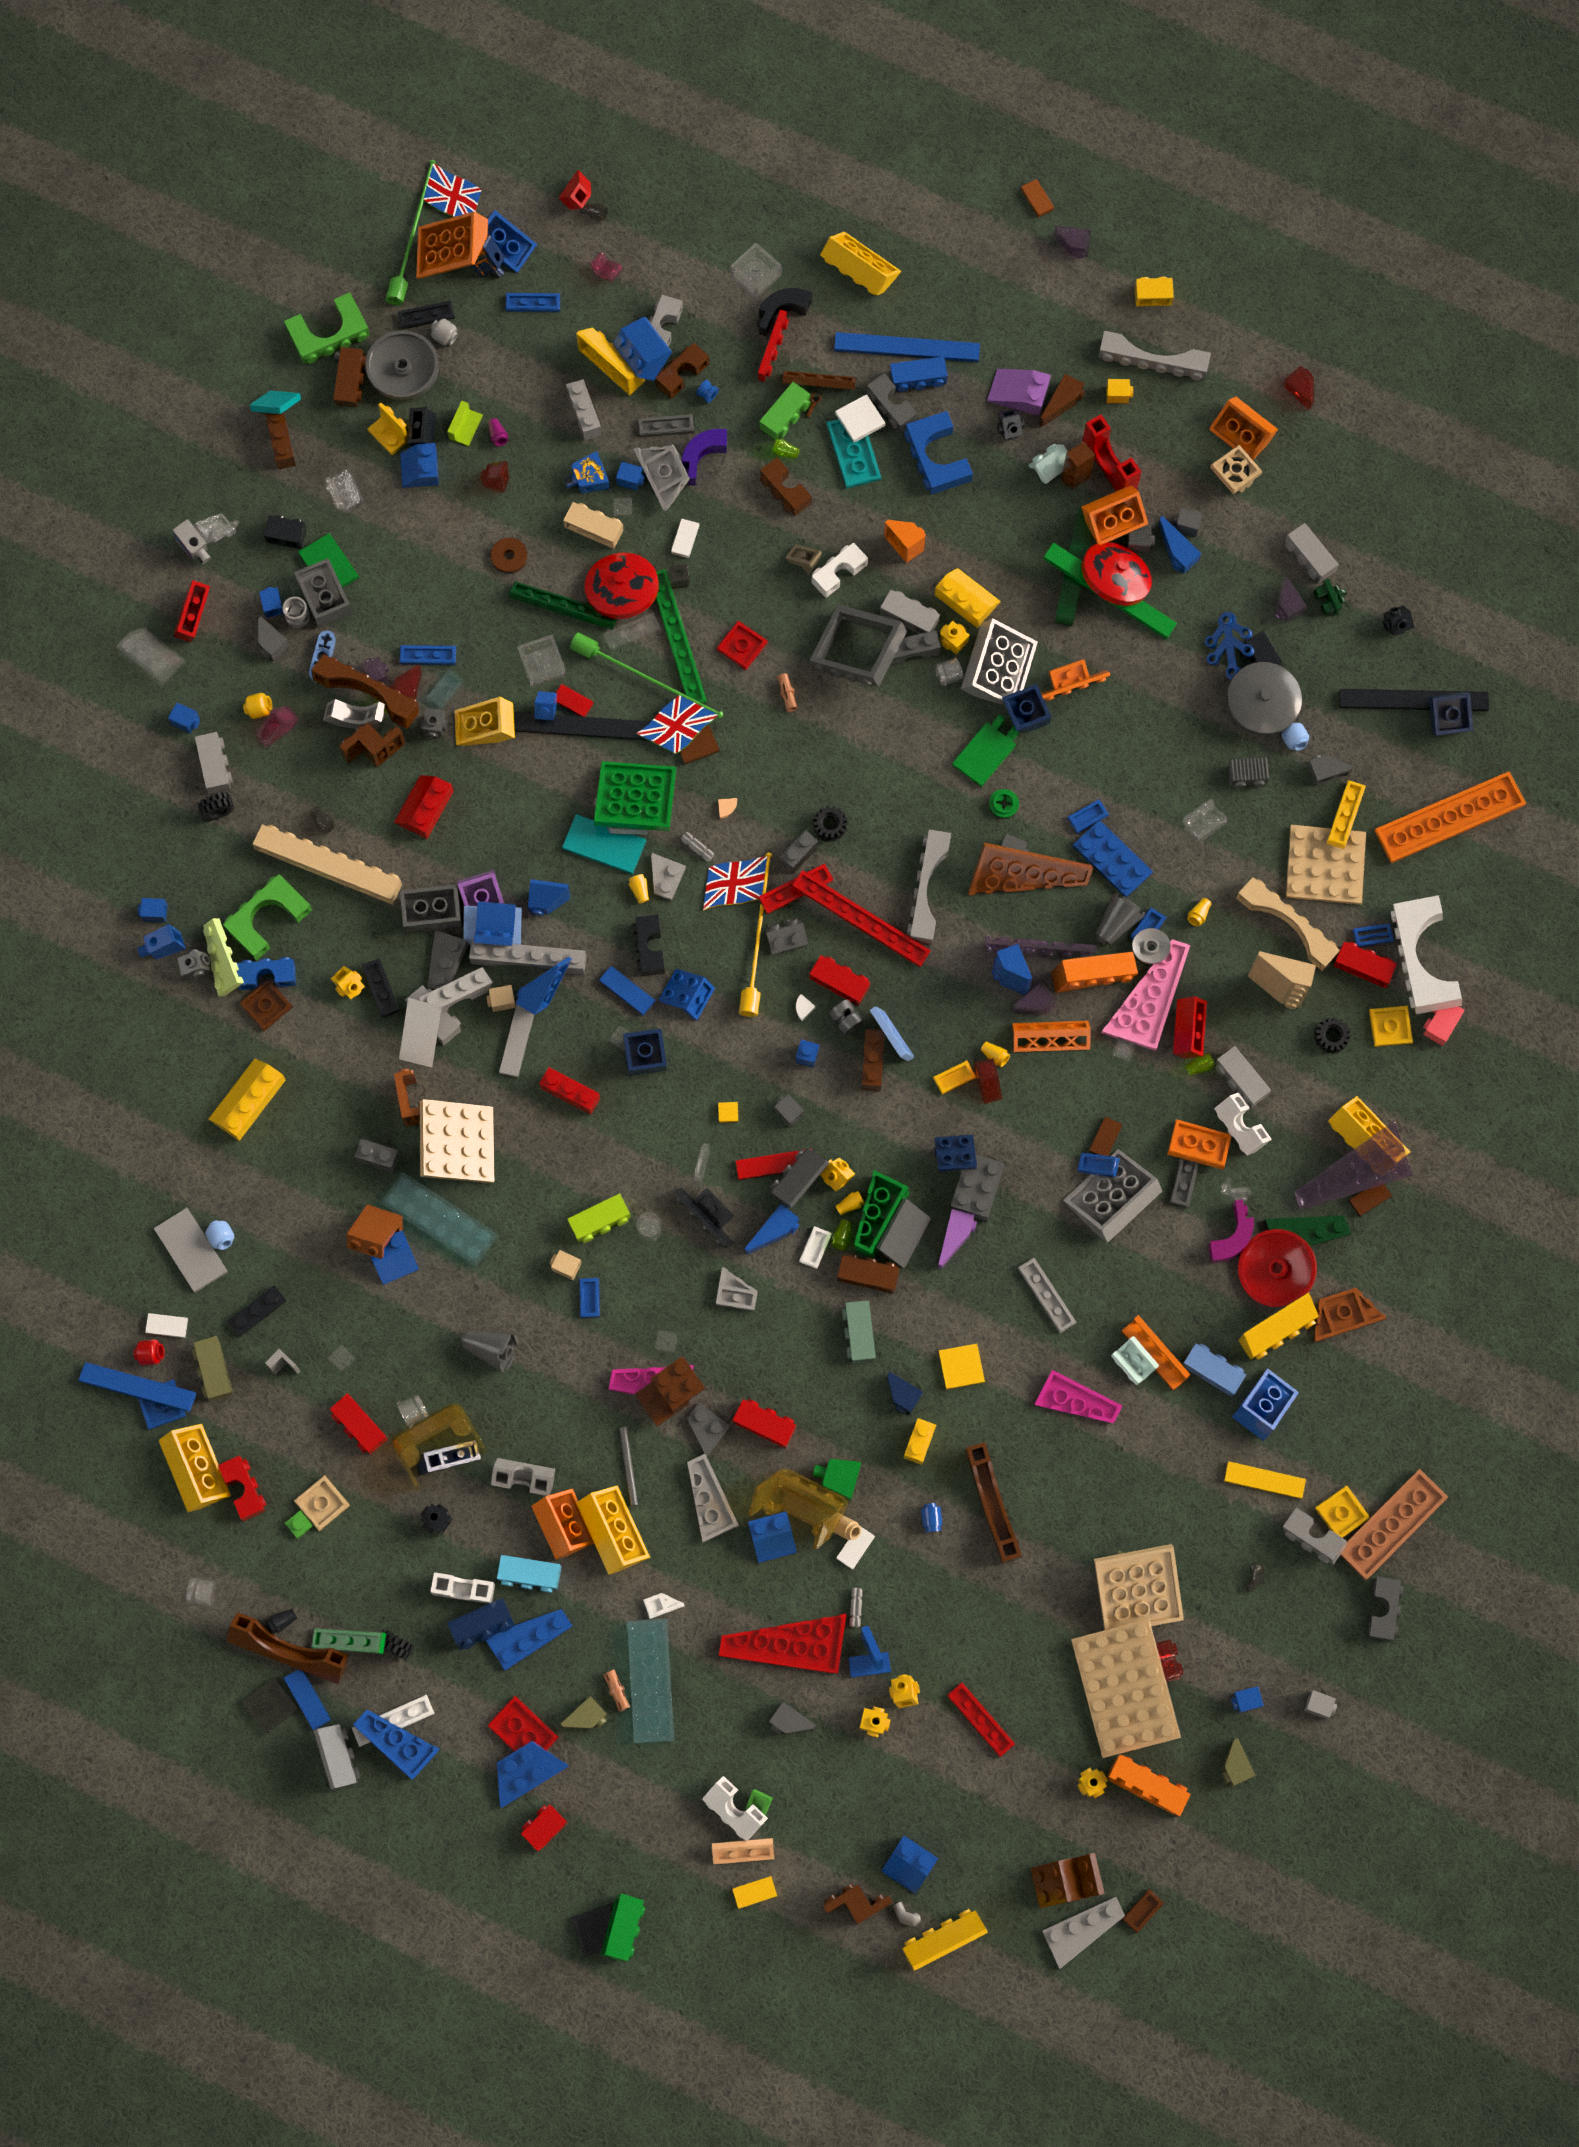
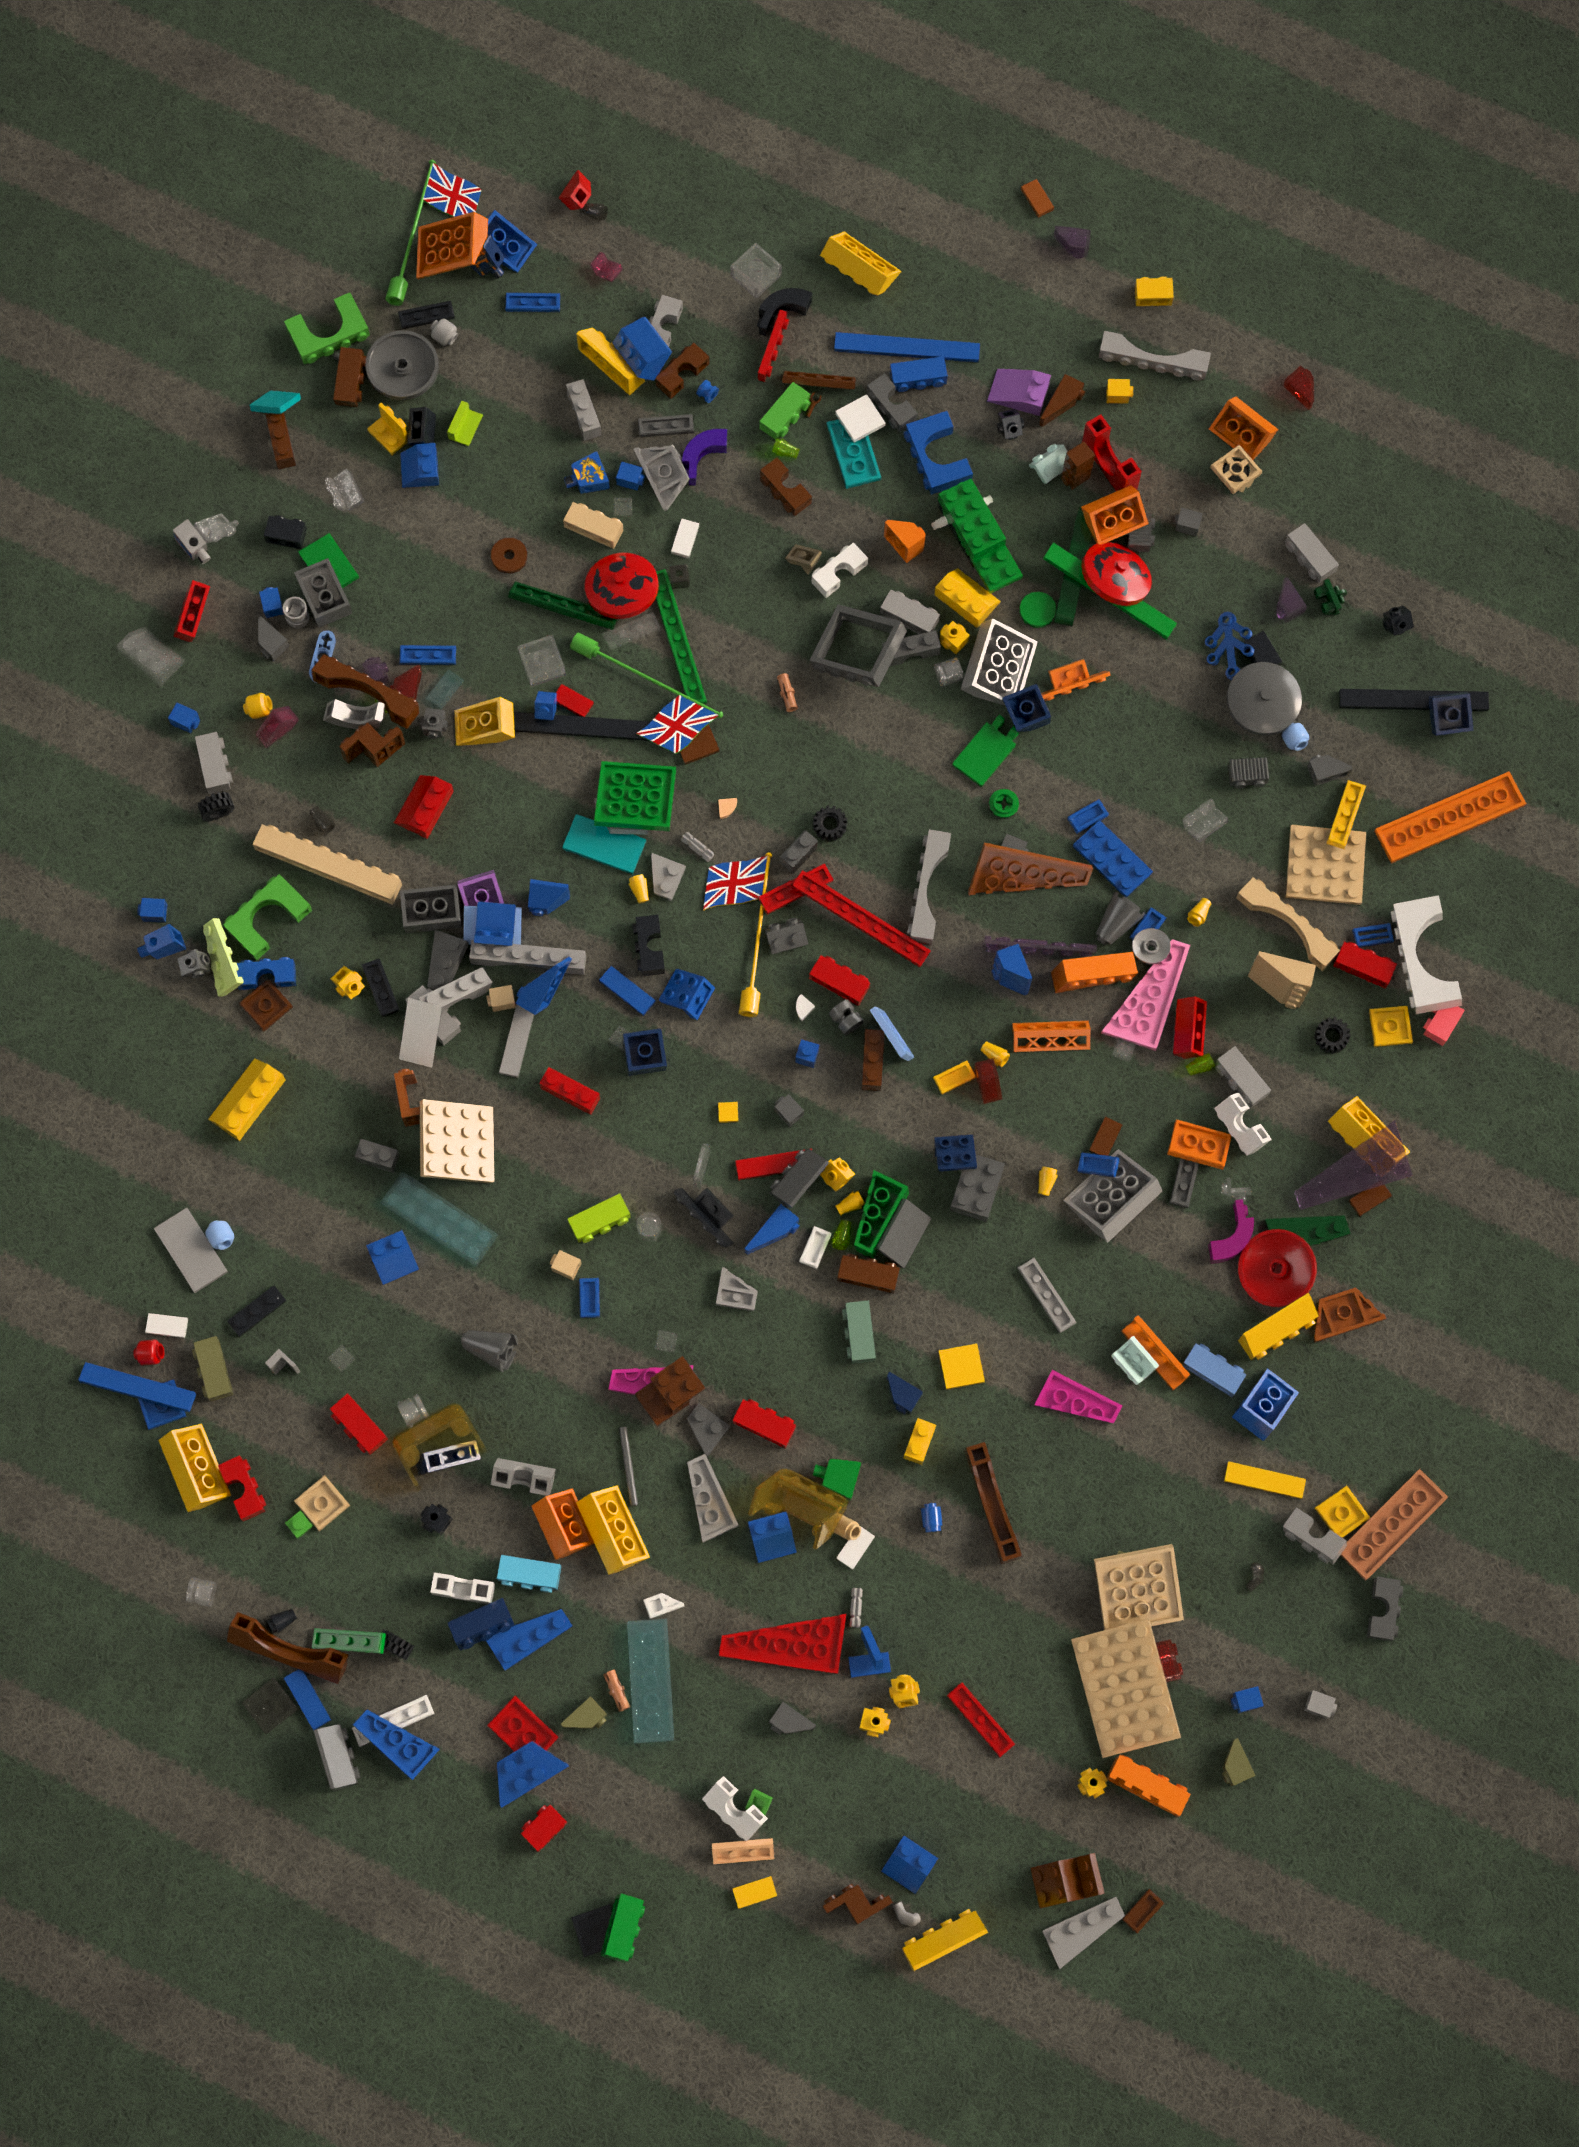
dark orange panel [347,1204,403,1259] -> none
clear red slope [480,461,510,493] -> none
magenta cone [488,418,508,447] -> none
red tile [716,621,768,670] -> none
medium lavender slope [938,1209,977,1269] -> none
slope [1012,982,1057,1015] -> none
blue slope [1158,516,1201,574] -> none
none -> green piece [931,478,1023,594]
none -> green tile [1019,592,1056,628]
none -> yellow cone [1038,1166,1058,1196]

